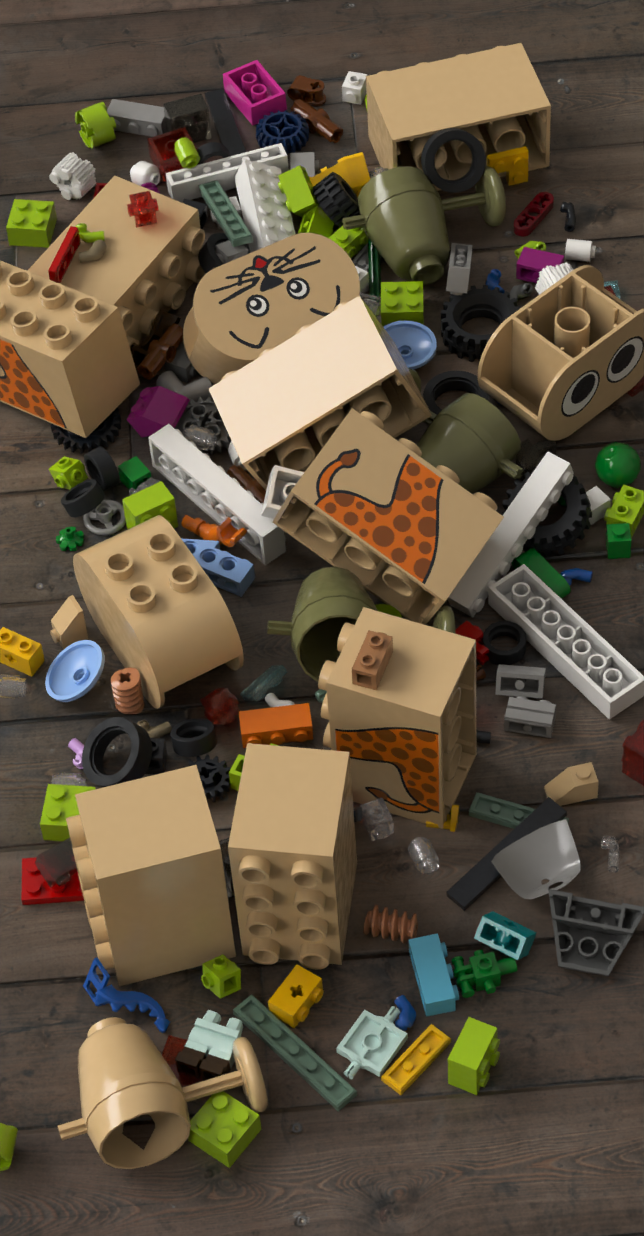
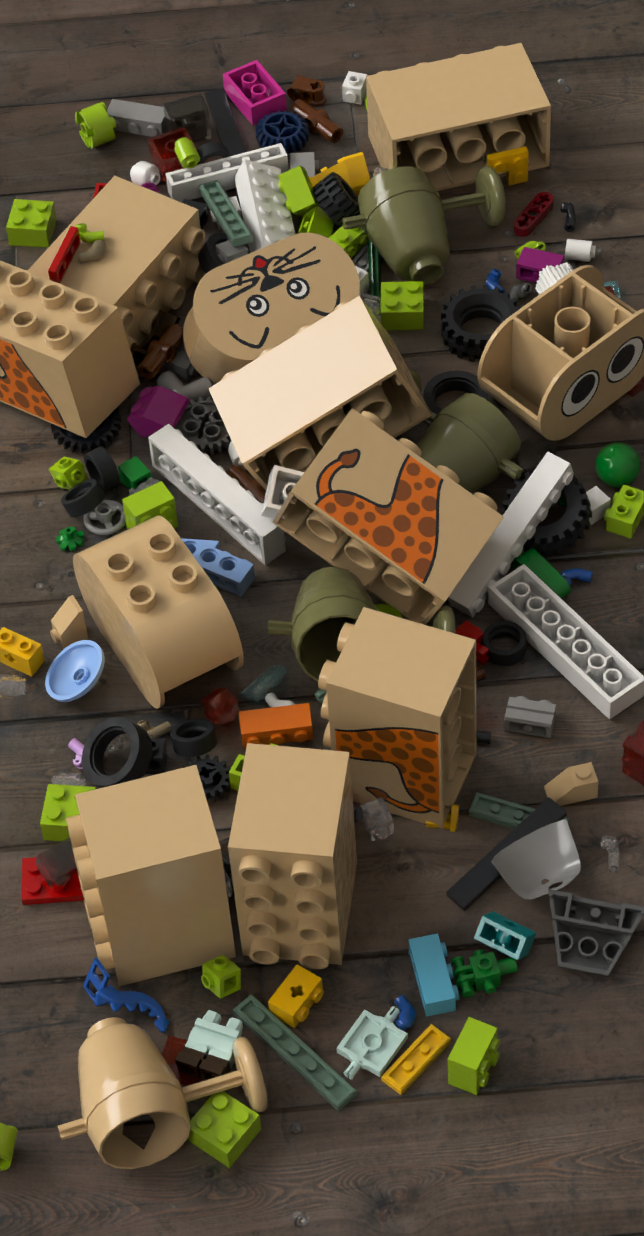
white brick [49,152,96,200] -> none
nougat piece [111,667,145,714] -> none
clear red brick [127,191,159,228] -> none
orange piece [181,515,247,547] -> none
clear brick [183,424,217,451] -> none
medium nougat brick [352,630,393,690] -> none
nougat piece [364,905,418,944] -> none
light blue dish [384,320,437,369] -> none
clear brick [408,837,439,875] -> none
black tyre [421,128,486,193] -> none
light grey brick [446,243,472,295] -> none
light grey brick [495,664,546,698] -> none
green brick [606,523,632,559] -> none

